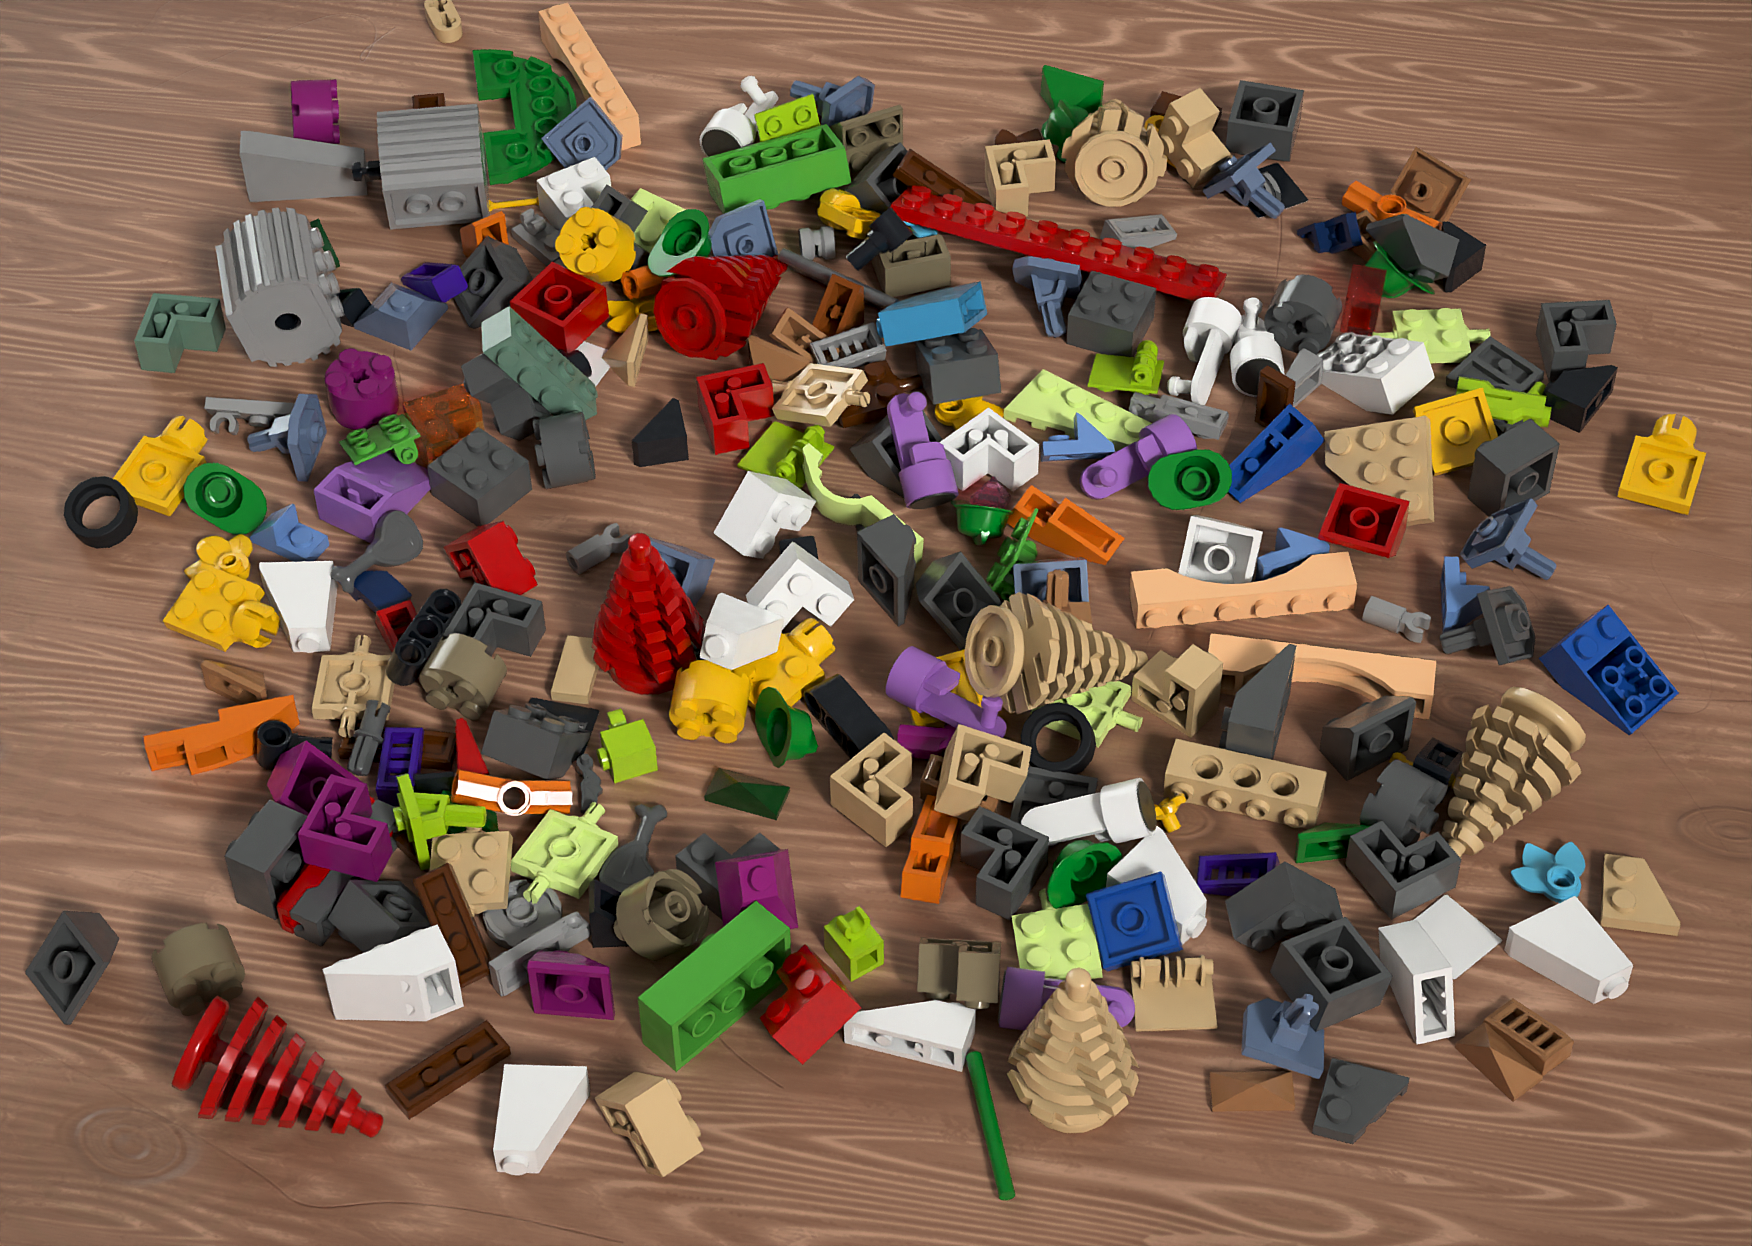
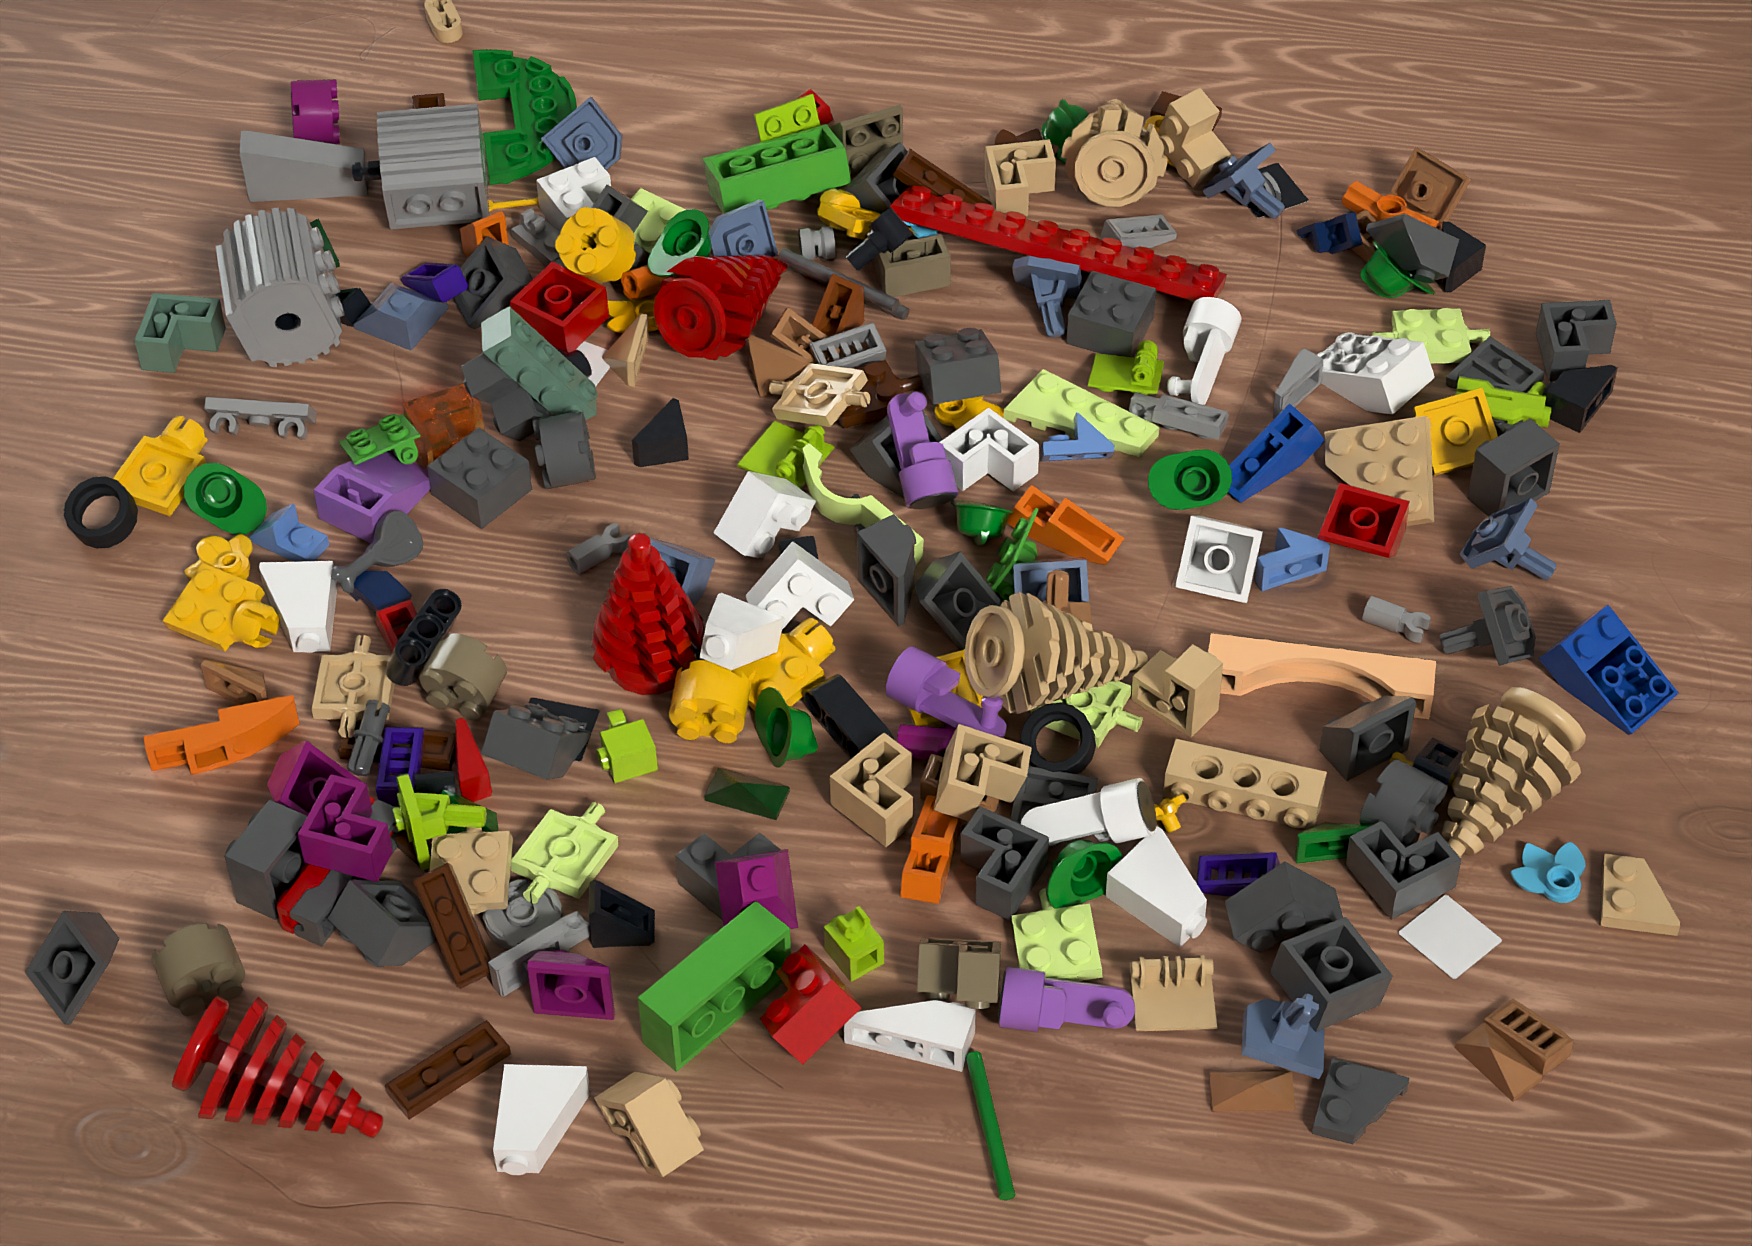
sand blue piece [247,394,327,482] -> none
black pin [256,721,333,771] -> none
white slope [322,924,464,1021] -> none
magenta brick [324,348,400,430] -> none
red brick [443,521,538,595] -> none
dark grey brick [443,582,546,657] -> none
orange piece [450,769,572,816] -> none
light nougat arch [538,3,641,150] -> none
tan tile [551,635,599,704] -> none
dark grey piece [576,754,603,814] -> none
dark grey piece [599,804,668,893] -> none
dark tan brick [613,869,709,961] -> none
red brick [696,363,774,455] -> none
white piece [700,76,779,157] -> none
sand blue piece [790,76,875,127] -> none
dark azure brick [876,281,988,347] -> none
clear pink slope [969,476,1011,509] -> none
tan plant [1007,968,1139,1133] -> none
green slope [1040,65,1104,113] -> none
medium lavender piece [1080,414,1197,500] -> none
blue tile [1086,871,1183,972] -> none
light nougat arch [1129,552,1357,629] -> none
dark grey slope [1219,644,1297,760] -> none
dark grey brick [1226,80,1304,162] -> none
white piece [1230,297,1285,397] -> none
reddish brown tile [1255,365,1296,428] -> none
dark grey brick [1264,274,1342,355] -> none
clear red slope [1339,264,1387,336] -> none
white slope [1378,920,1455,1045] -> none
medium blue slope [1440,556,1490,633] -> none
white slope [1504,896,1633,1004] -> none
yellow plate [1617,414,1706,515] -> none

